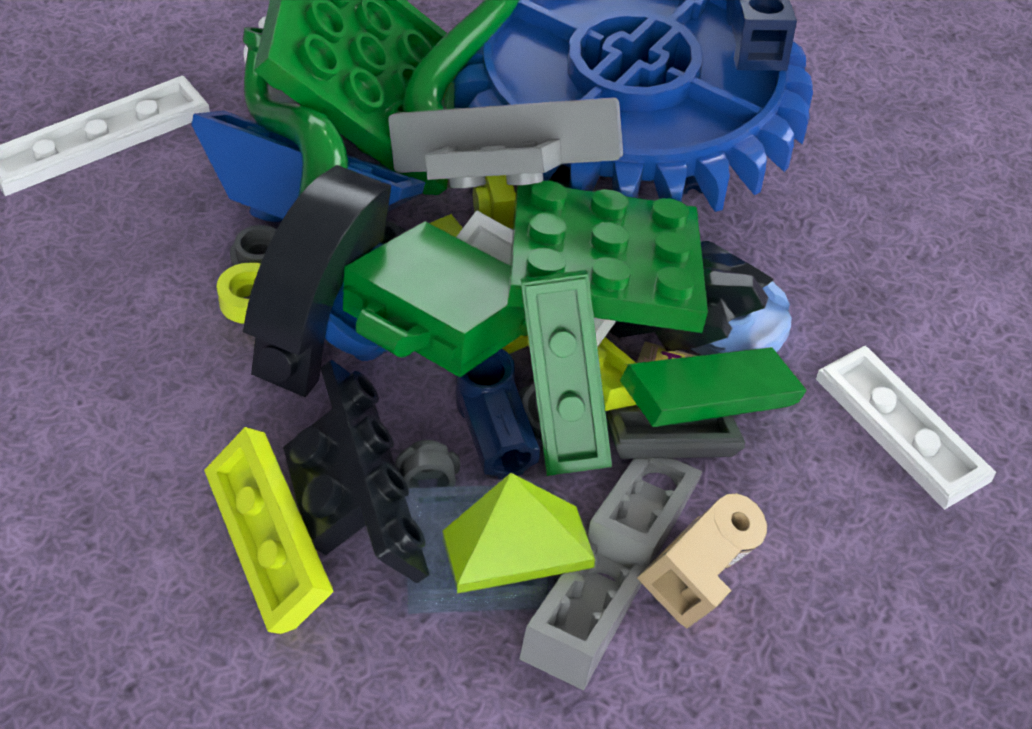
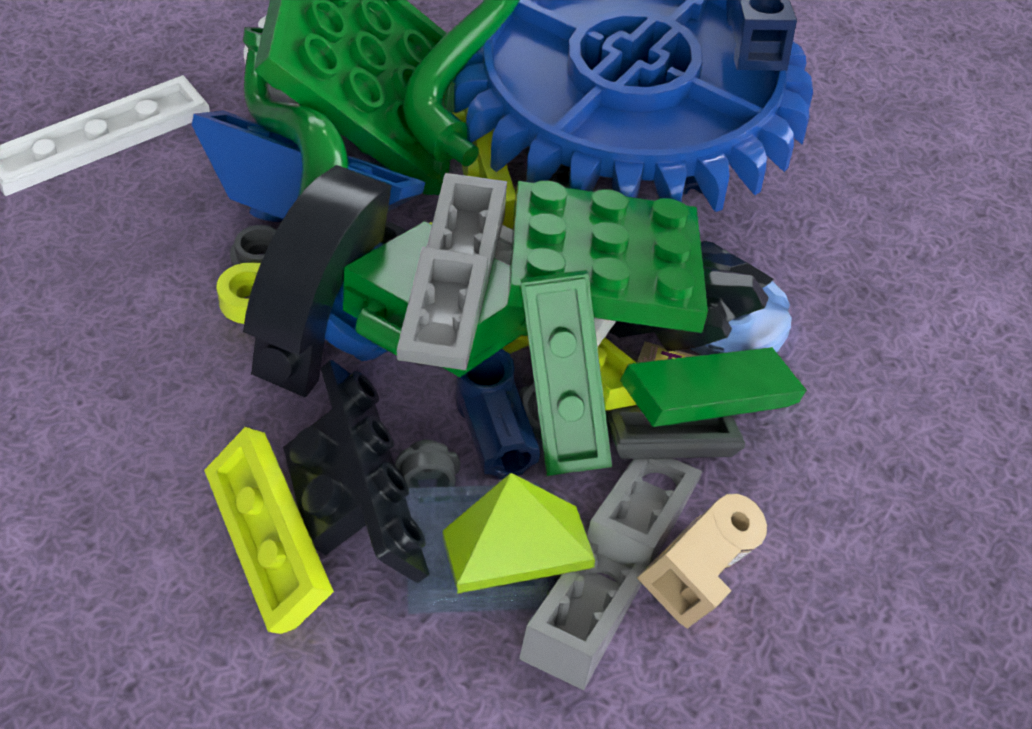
light grey bracket [388,97,623,188] -> none
white tile [816,345,996,510] -> none
none -> light grey slope [397,173,507,370]

